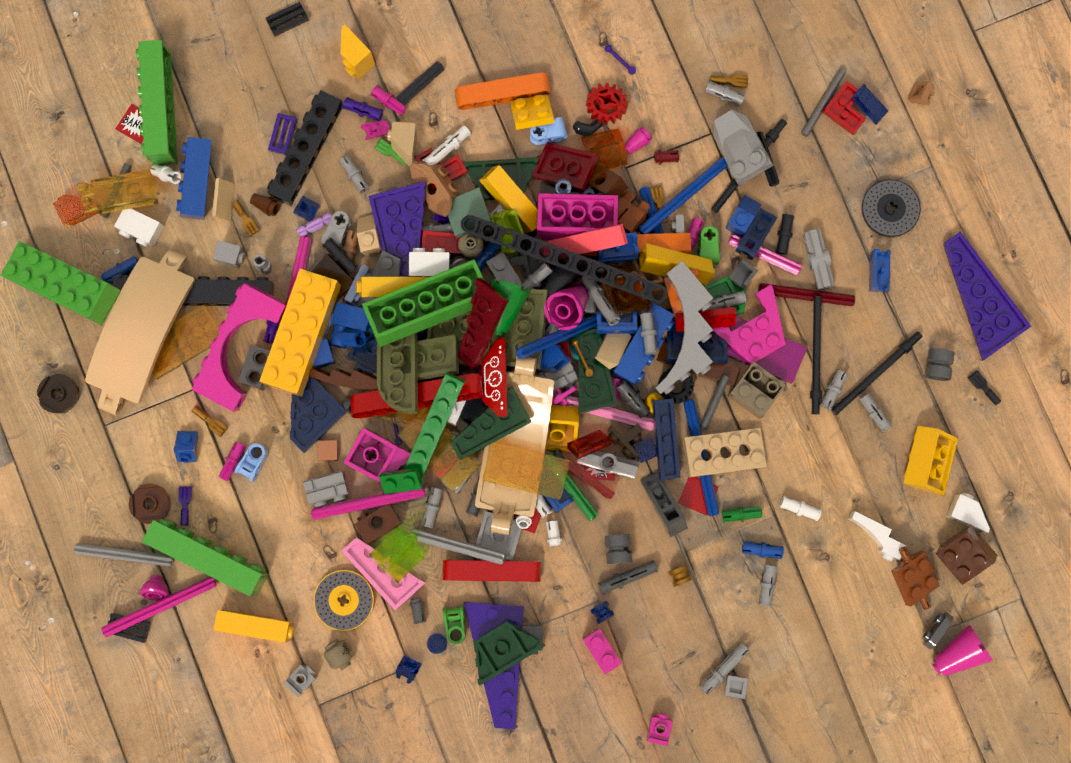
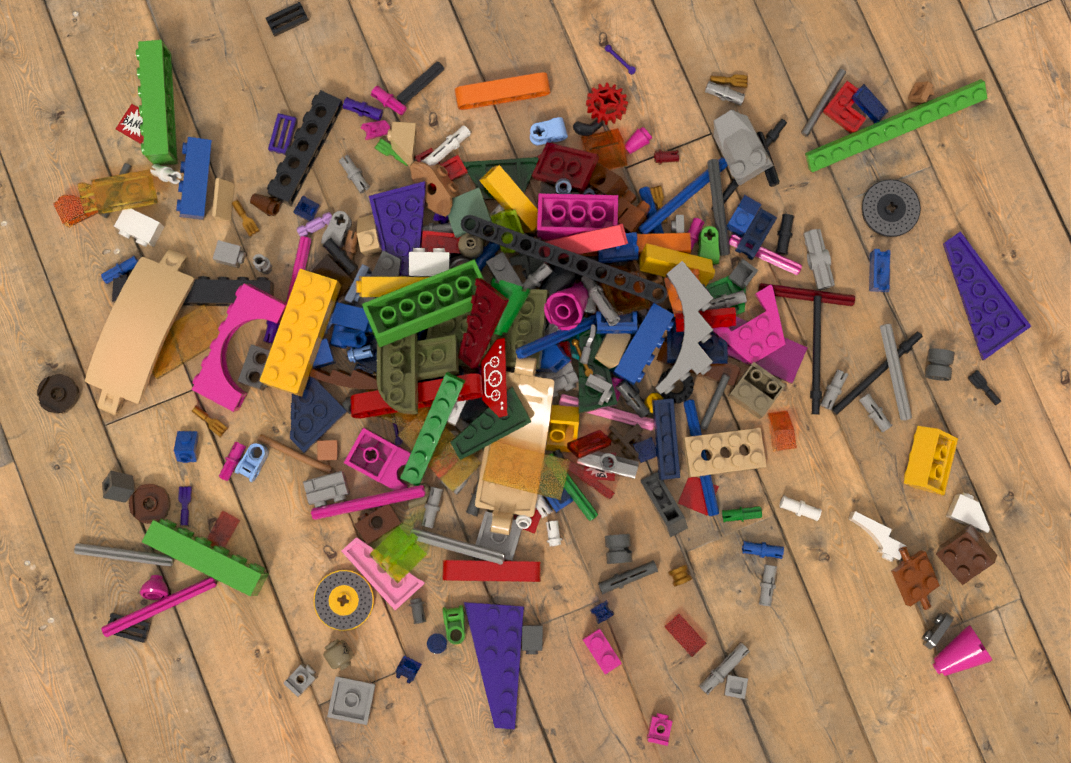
bright green brick [0,241,121,326] -> none
yellow brick [214,609,294,643] -> none
yellow slope [340,24,375,80] -> none
green plate [379,468,424,494] -> none
dark green wing [474,620,545,686] -> none
yellow plate [510,94,554,130] -> none
dark pink piece [553,385,579,405] -> none
light grey pin [640,313,658,355] -> none
none -> dark grey panel [102,471,135,503]
none -> clear red tile [207,511,240,548]
none -> medium nougat bar [258,434,332,474]
none -> light grey plate [327,676,376,725]
none -> medium blue pin [347,344,374,363]
none -> light grey piece [580,325,595,364]
none -> light grey bracket [585,374,613,406]
none -> clear red tile [664,613,707,657]
none -> dark grey axle [707,159,730,256]
none -> clear orange slope [767,411,797,452]
none -> bright green plate [805,79,988,172]
none -> light grey axle [880,324,912,420]

